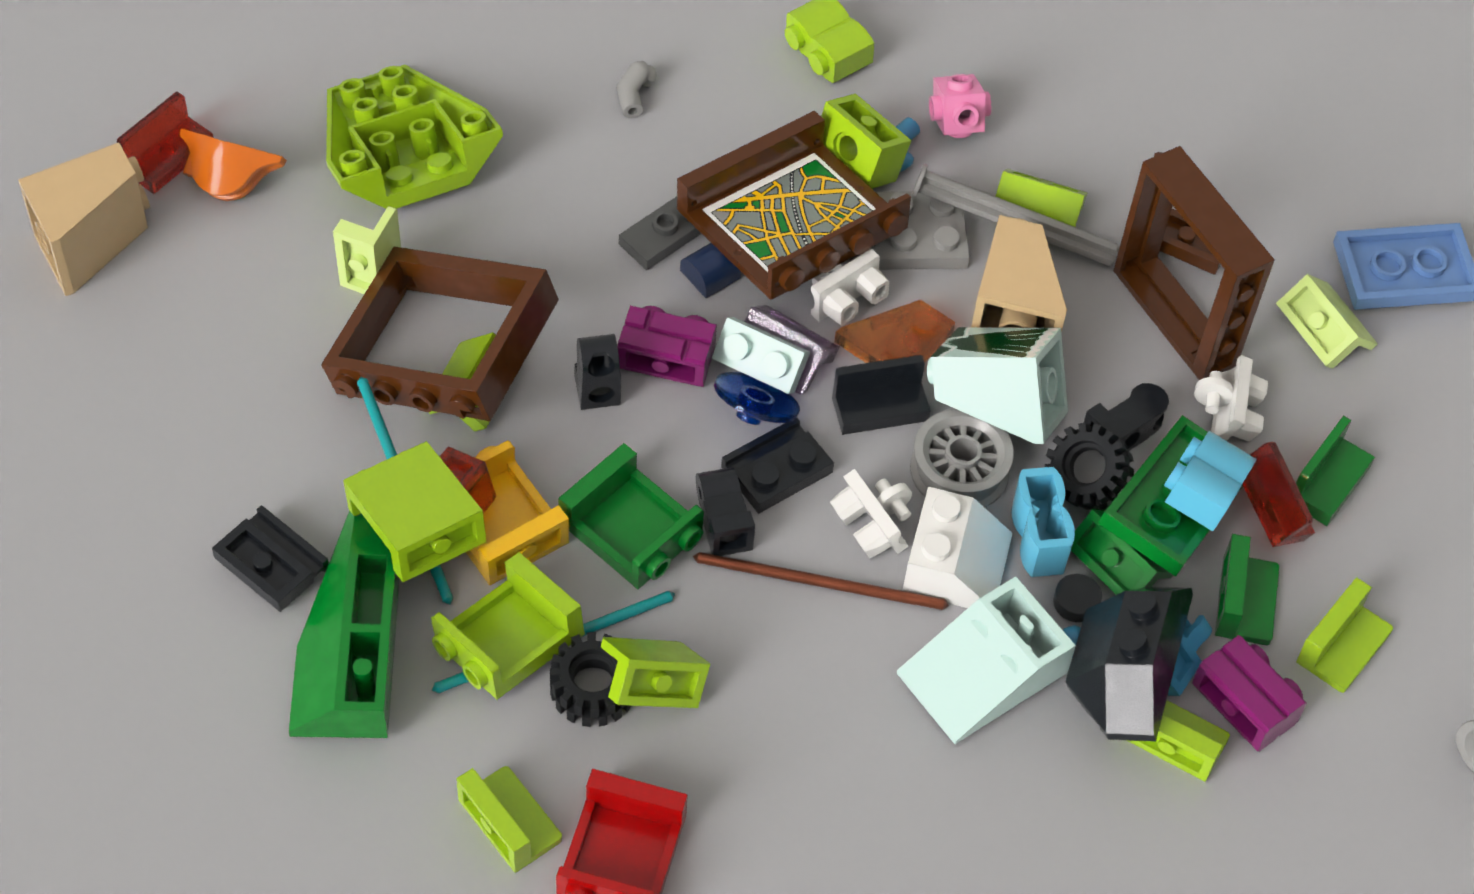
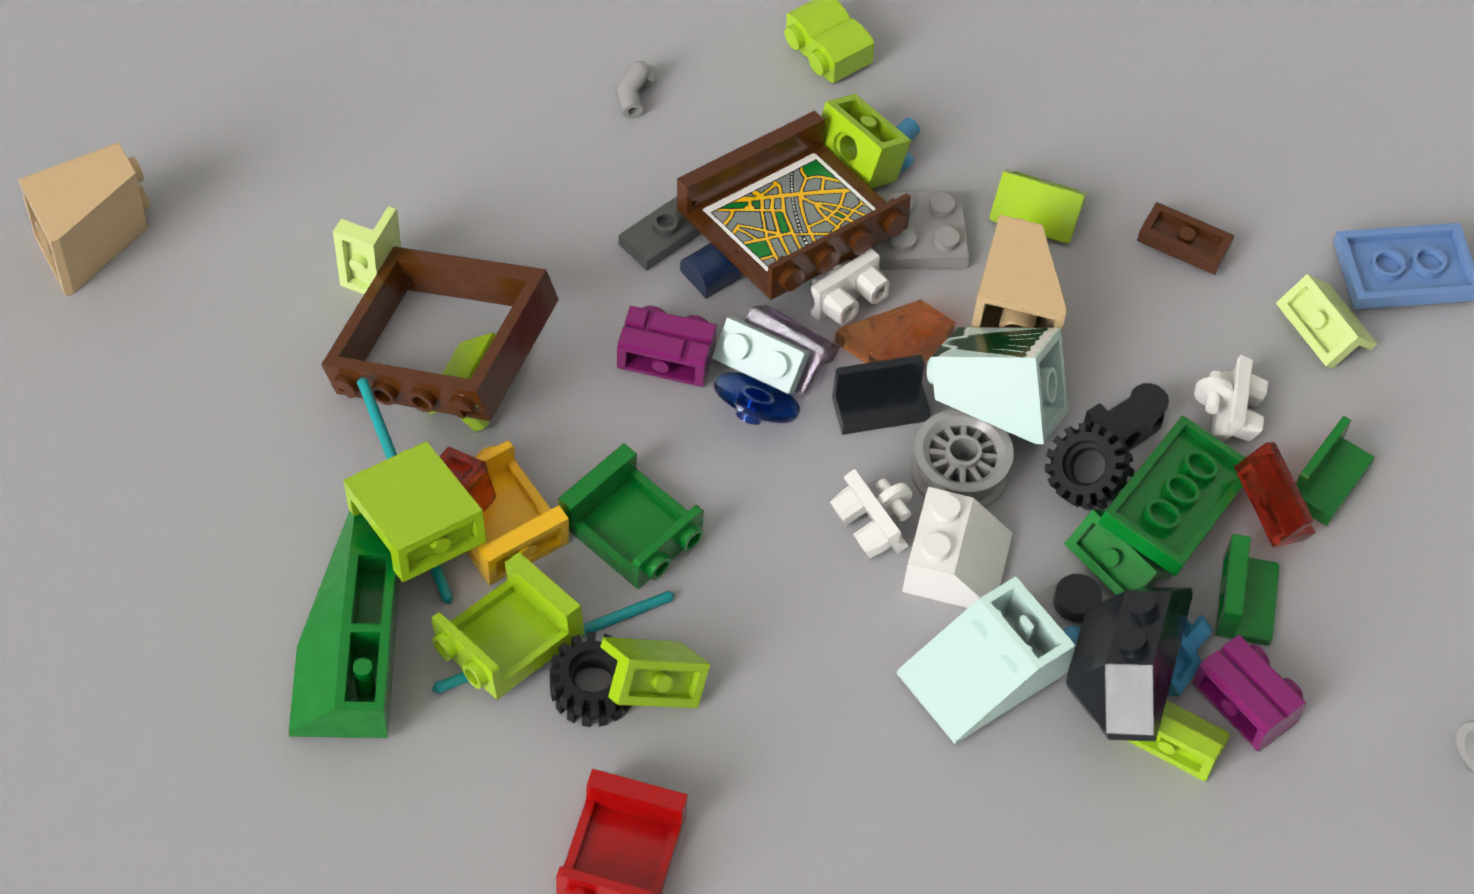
clear red panel [117,91,214,194] -> none
orange hat [180,129,287,201] -> none
black plate [212,505,329,612] -> none
lime wedge [326,64,503,209] -> none
lime panel [456,766,562,873] -> none
black leg [574,334,621,410] -> none
copper axle [693,552,949,610] -> none
black leg [695,467,755,556] -> none
black plate [721,417,834,514] -> none
light grey axle [912,164,1119,266] -> none
bright pink brick [929,74,991,138] -> none
medium azure brick [1011,467,1075,577] -> none
reddish brown window [1113,146,1275,380] -> none
medium azure brick [1164,430,1257,531] -> none
lime panel [1296,577,1393,693] -> none

